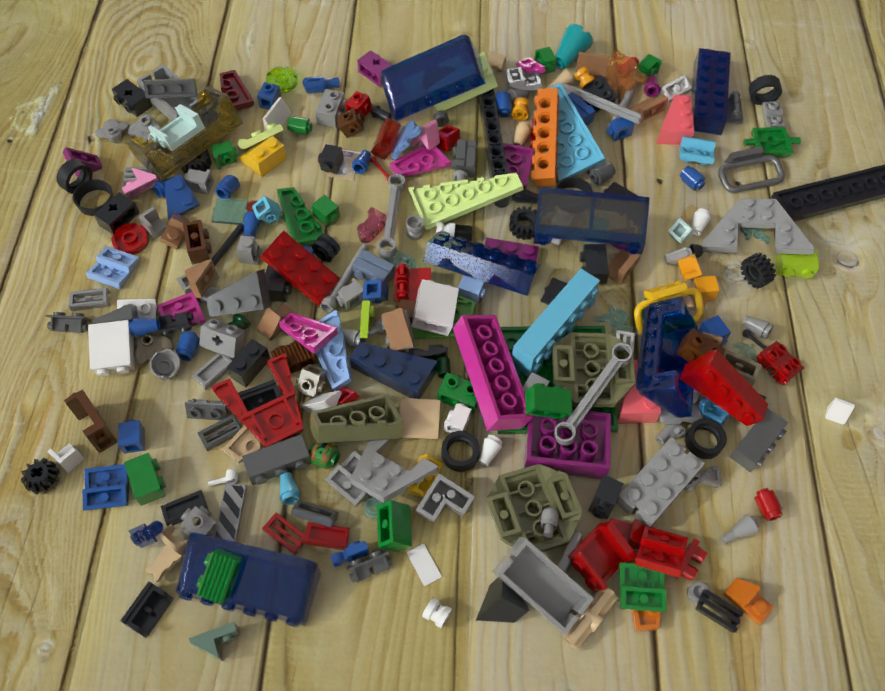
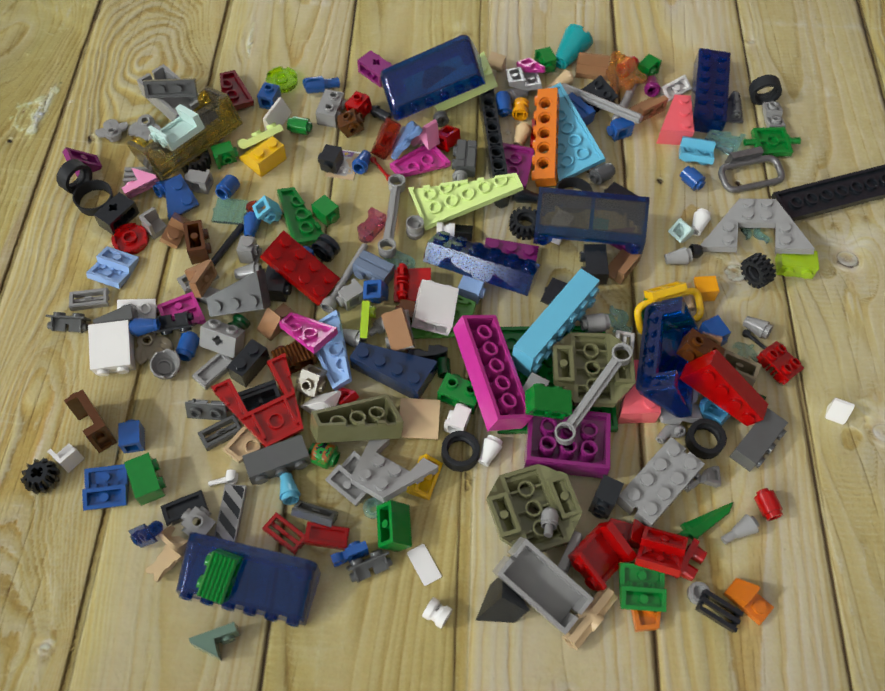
black brick [112,79,152,117] -> none
black hinge [120,581,174,638] -> none
light grey brick [415,474,475,523] -> none
light orange wheel [573,66,595,89] -> none
light orange panel [677,254,702,281] -> none
none -> light grey cone [234,262,262,280]
none -> light grey brick [580,313,610,333]
none -> green bar [677,502,733,540]
none -> clear light blue wing [705,129,746,154]

